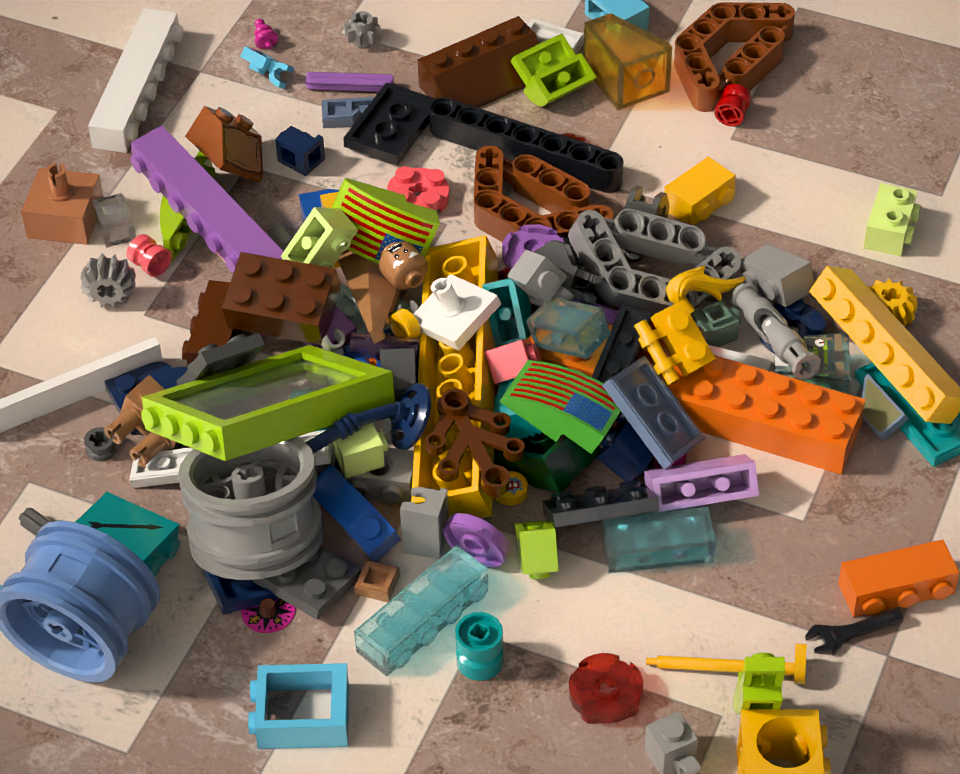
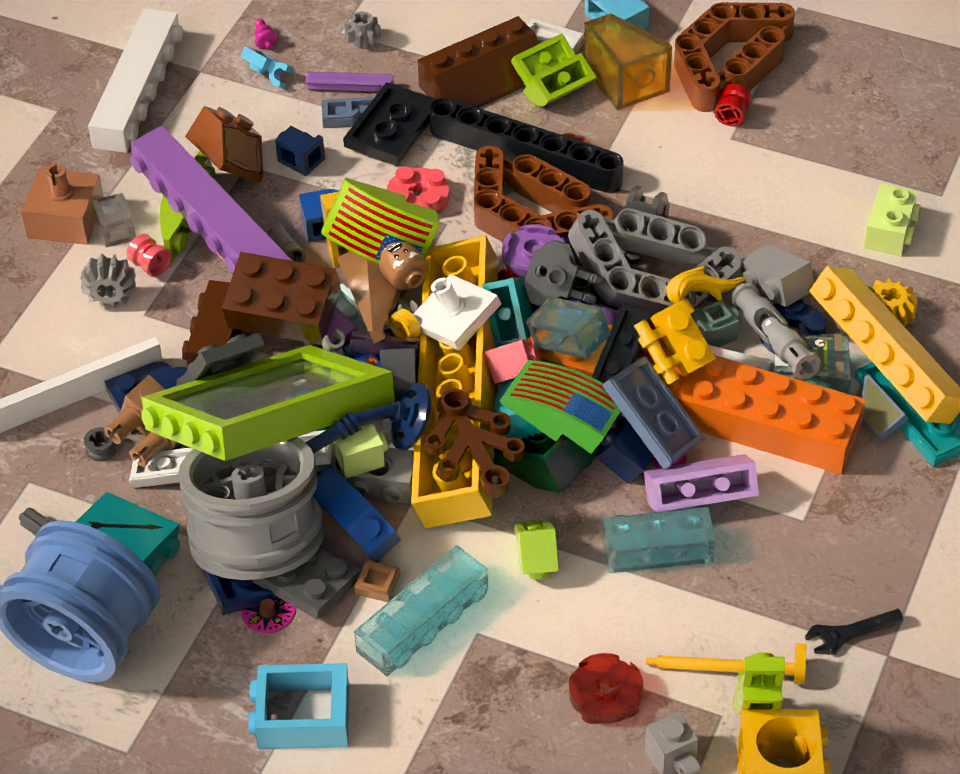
yellowish green brick [281,207,358,268] -> none
light grey hinge [400,487,449,560] -> none
medium lavender tile [442,513,512,568] -> none
teal wheel [455,612,504,681] -> none
yellow tile [494,471,528,506] -> none
light grey brick [507,249,574,307] -> none
black plate [542,480,660,528] -> none
yellow brick [664,156,736,225] -> none
orange brick [838,539,960,618] -> none

